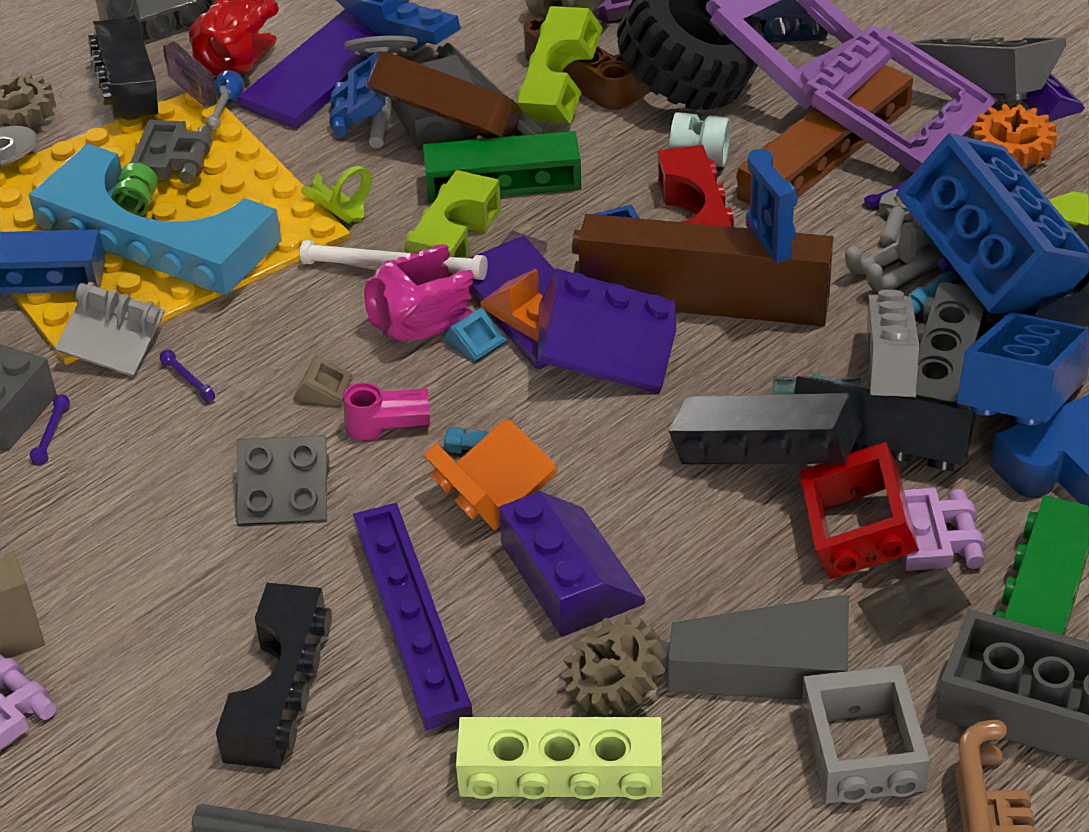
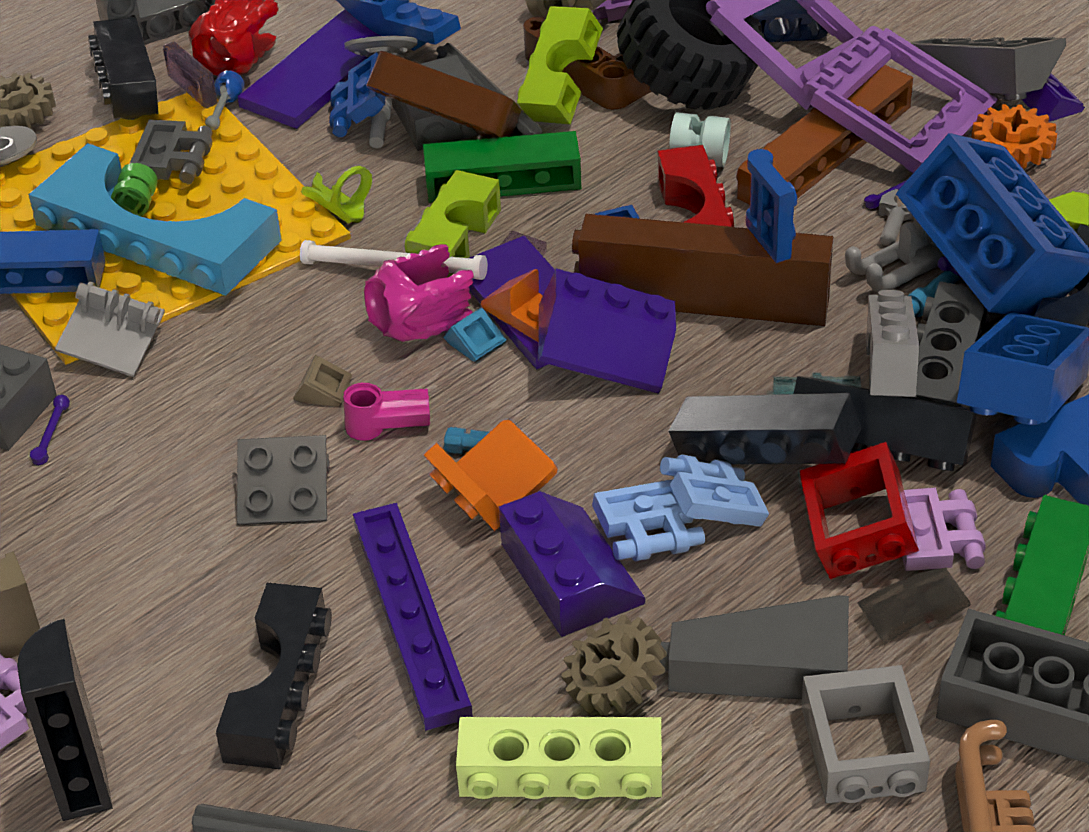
dark purple hinge [160,349,216,403] -> none
none -> black brick [17,619,113,821]
none -> light blue plate [592,479,705,562]
none -> light blue plate [660,455,769,527]

